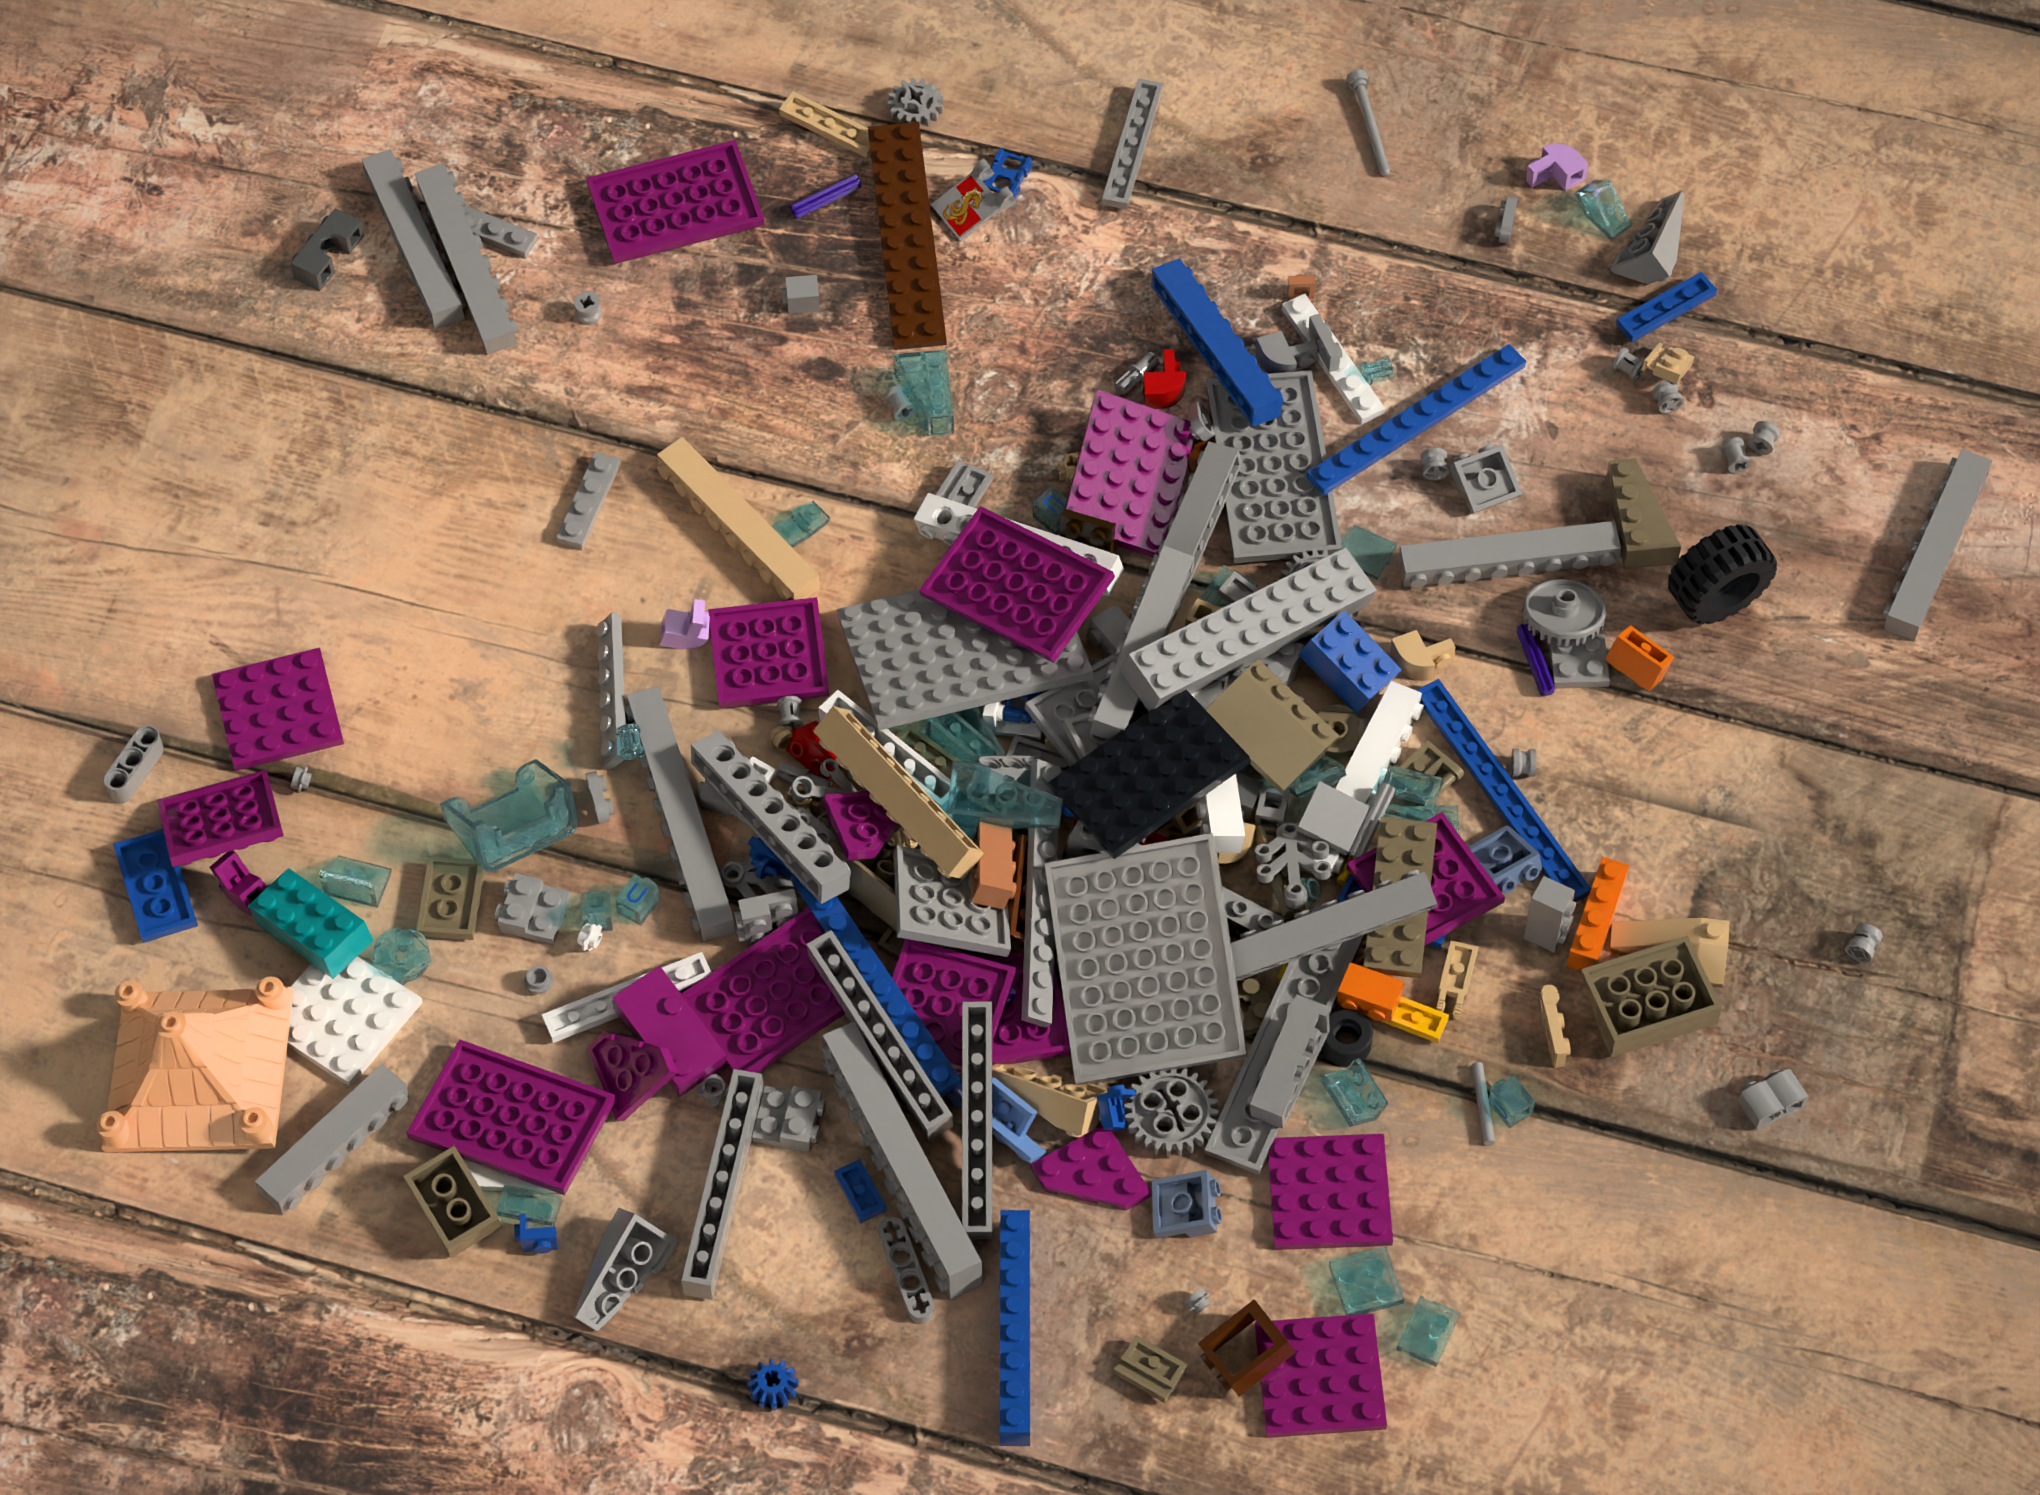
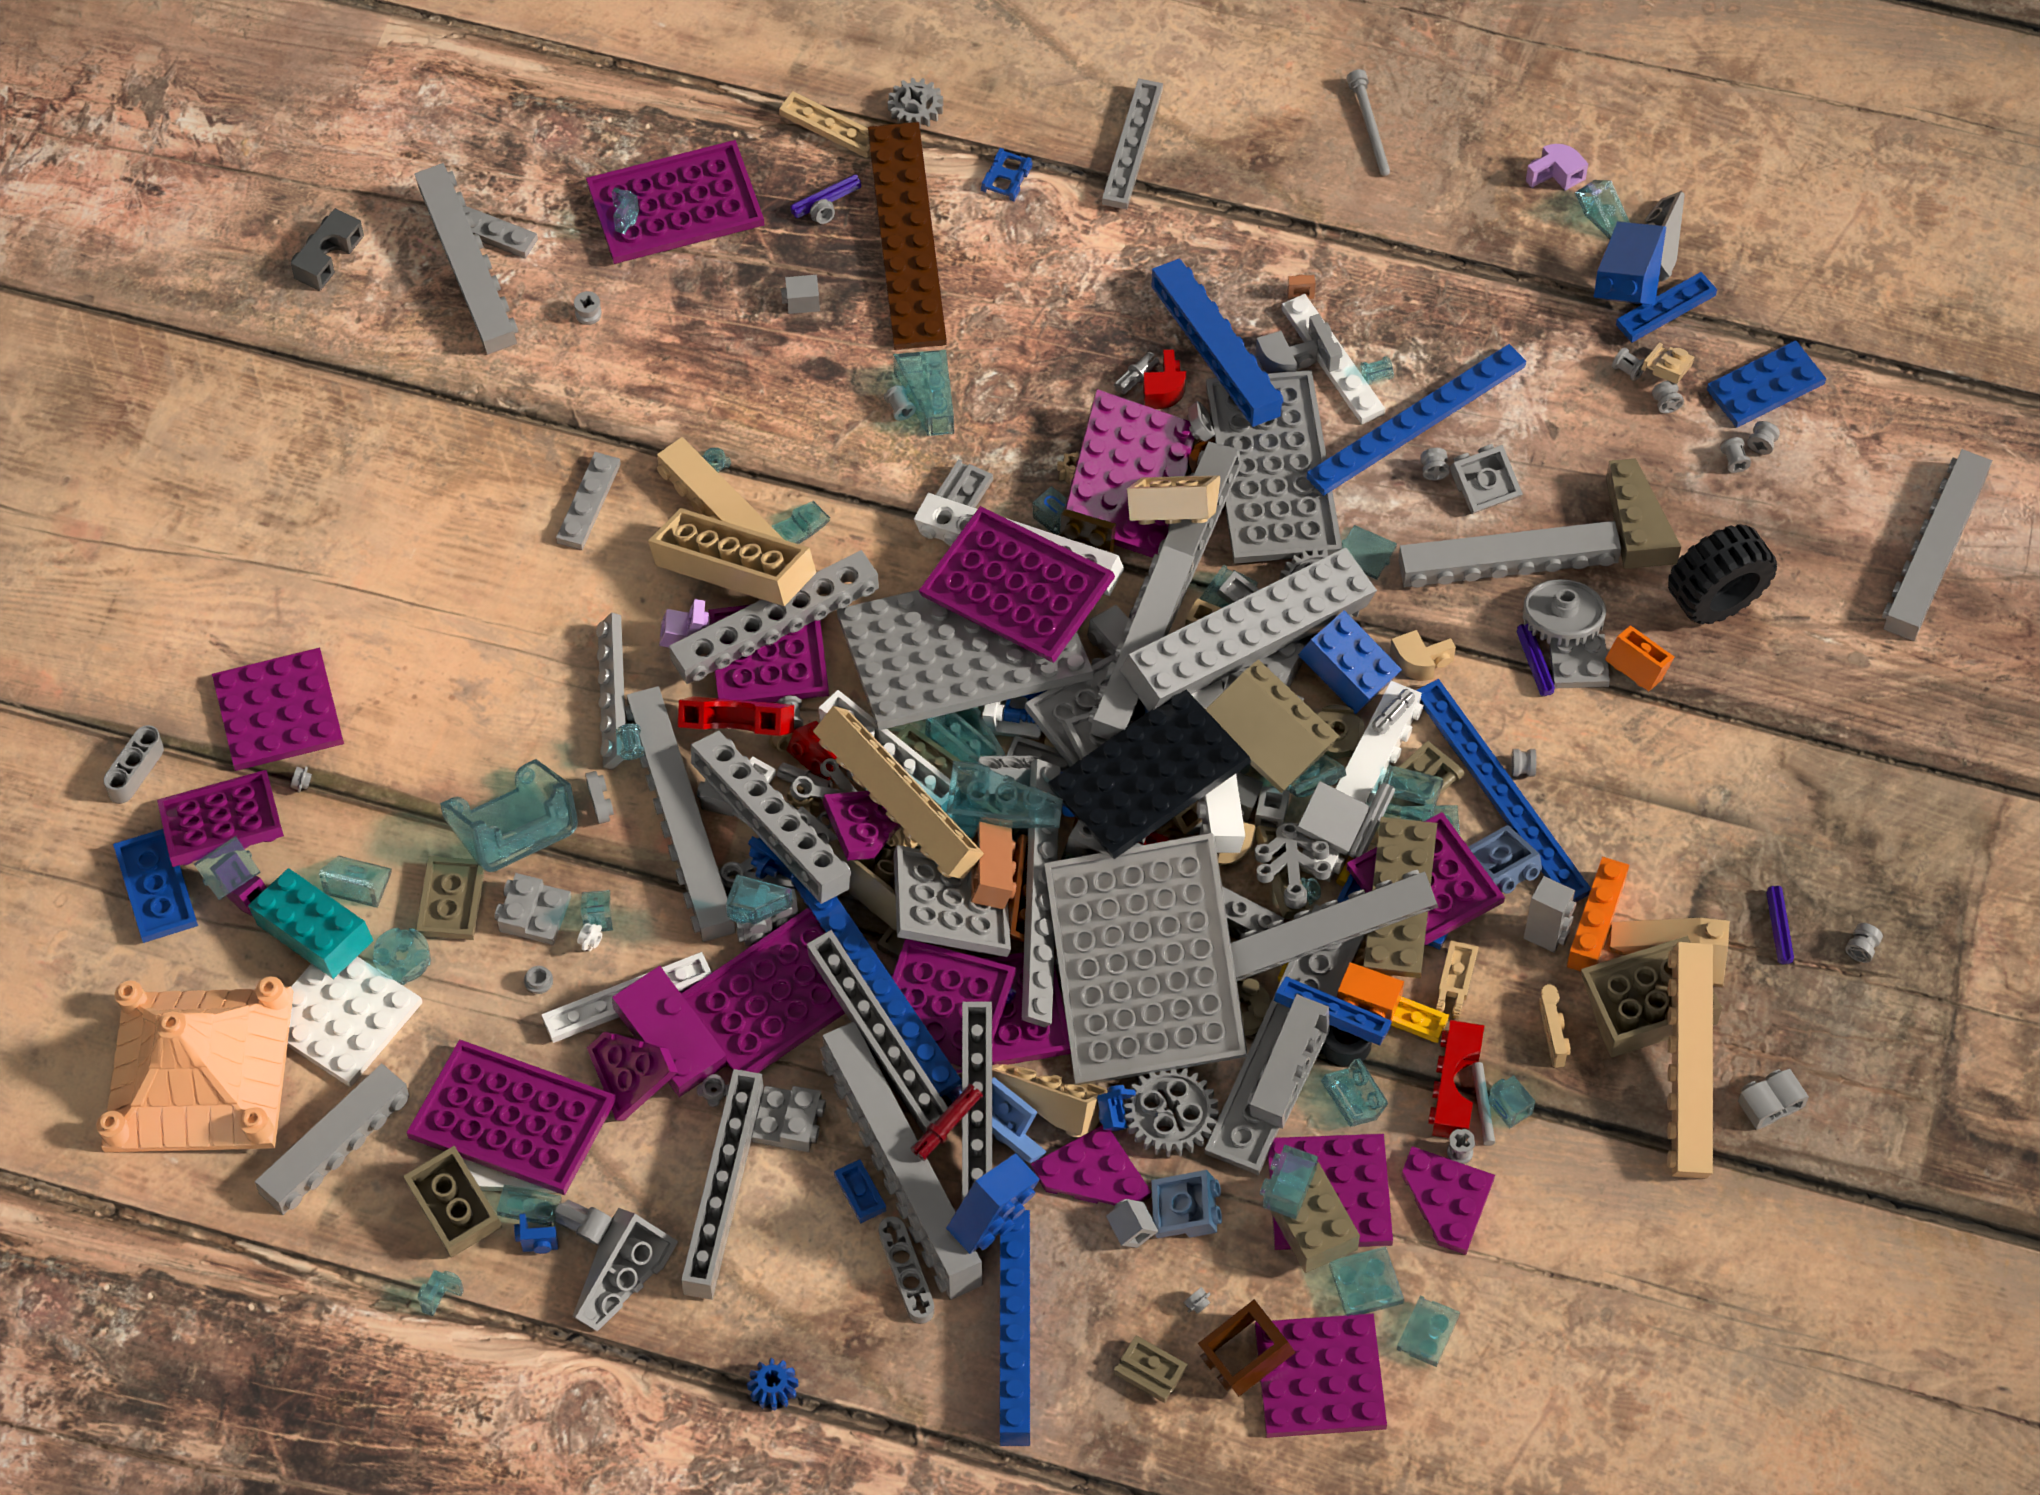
light grey brick [361,149,466,329] -> none
clear light blue brick [615,874,660,926] -> none
flag [930,159,1017,242] -> none
light grey plate [1494,196,1518,244] -> none
none -> clear light blue piece [194,836,261,900]
none -> clear light blue bracket [418,1270,464,1316]
none -> light grey piece [555,1200,613,1246]
none -> clear light blue bracket [612,188,639,234]
none -> tan brick [648,508,816,606]
none -> light grey brick [669,550,879,684]
none -> red arch [678,696,794,736]
none -> clear light blue plate [702,447,731,473]
none -> clear light blue slope [726,875,793,924]
none -> light grey plate [810,199,835,224]
none -> dark red pin [910,1084,983,1161]
none -> blue brick [946,1153,1040,1254]
none -> light grey brick [1106,1199,1158,1248]
none -> tan slope [1127,475,1220,525]
none -> clear light blue brick [1260,1145,1318,1219]
none -> dark tan brick [1265,1162,1360,1273]
none -> blue plate [1273,976,1392,1046]
none -> light grey axle [1372,689,1415,735]
none -> magenta plate [1402,1146,1495,1255]
none -> red arch [1428,1020,1485,1141]
none -> light grey bush [1447,1129,1475,1164]
none -> blue slope [1594,221,1666,306]
none -> tan brick [1667,942,1713,1179]
none -> blue plate [1707,341,1826,428]
none -> dark purple axle [1766,886,1794,965]

